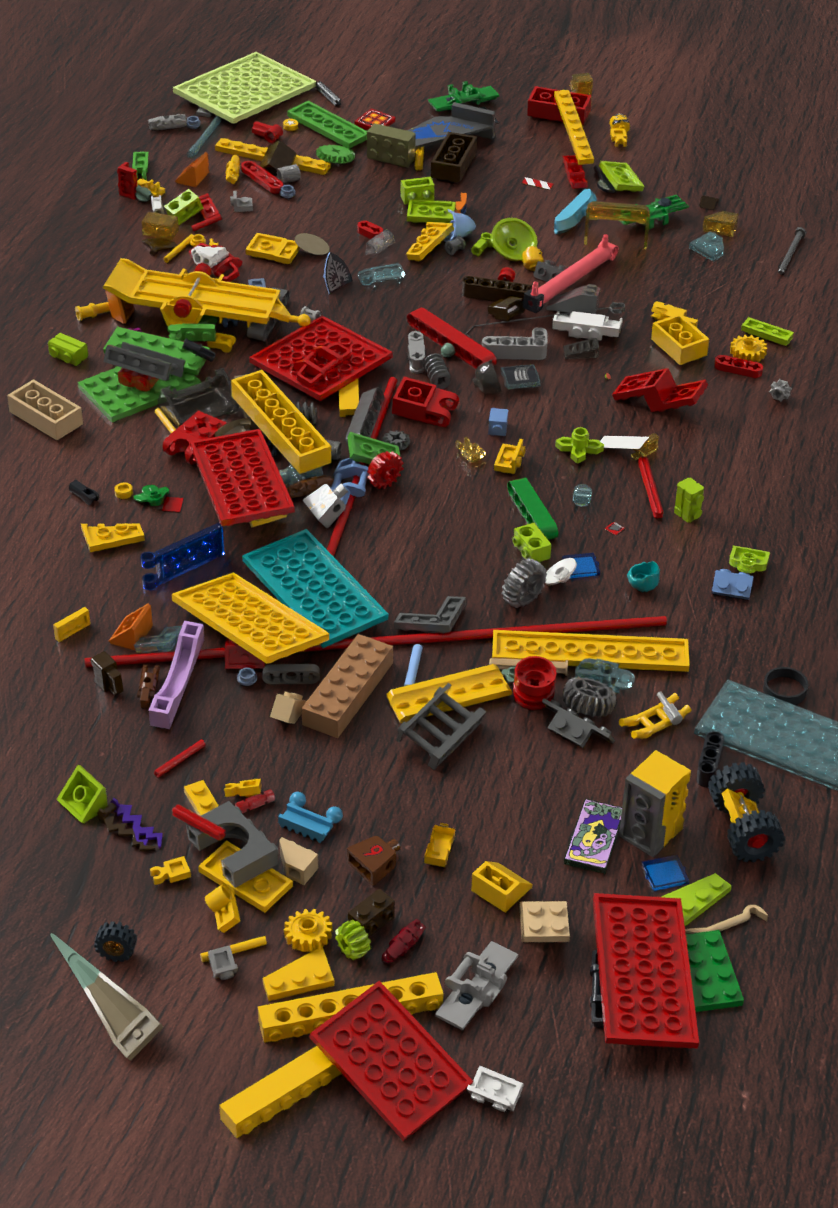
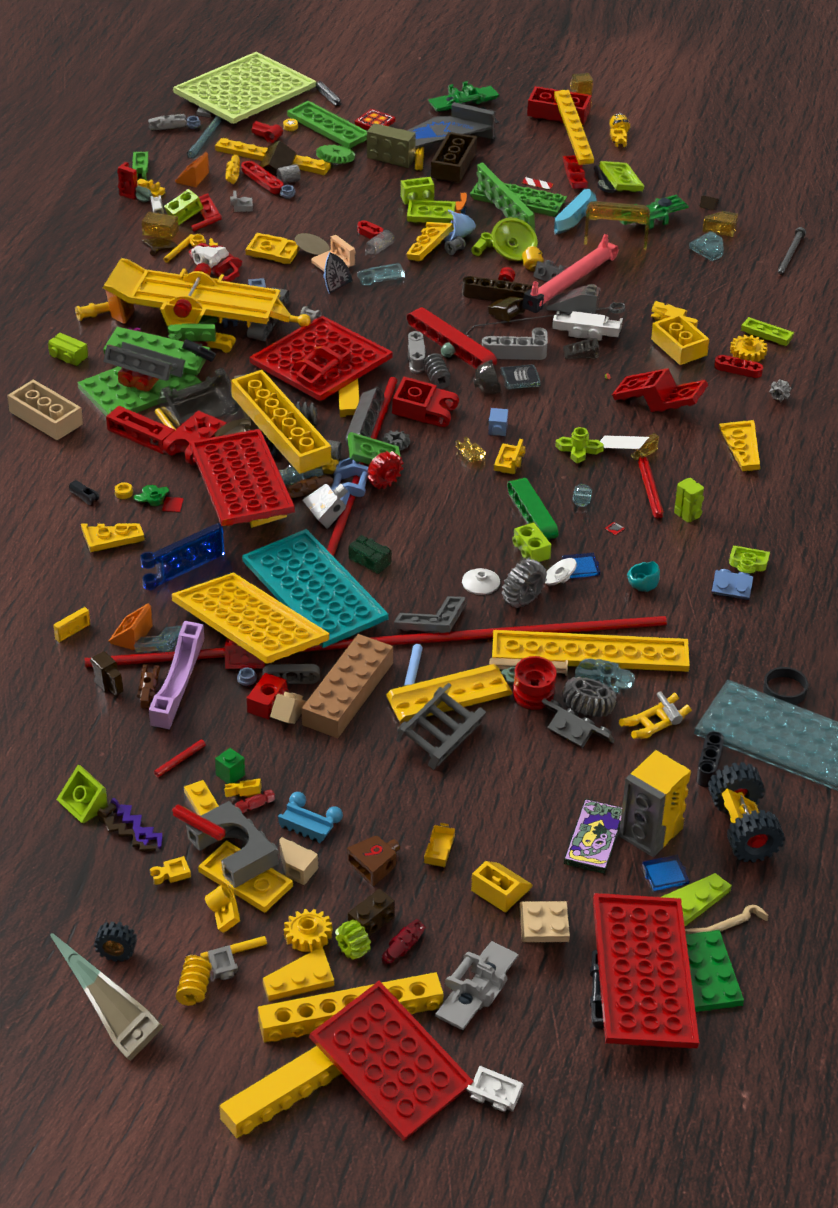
none -> red brick [106,406,175,454]
none -> yellow piece [176,955,212,1006]
none -> green brick [215,748,245,784]
none -> red brick [246,673,288,720]
none -> light nougat bracket [311,235,355,271]
none -> yellow plate [319,458,339,474]
none -> clear green brick [348,535,392,574]
none -> white dish [462,568,500,595]
none -> bright green plate [470,182,567,216]
none -> bright green plate [477,162,535,231]
none -> yellow wing [719,420,760,471]

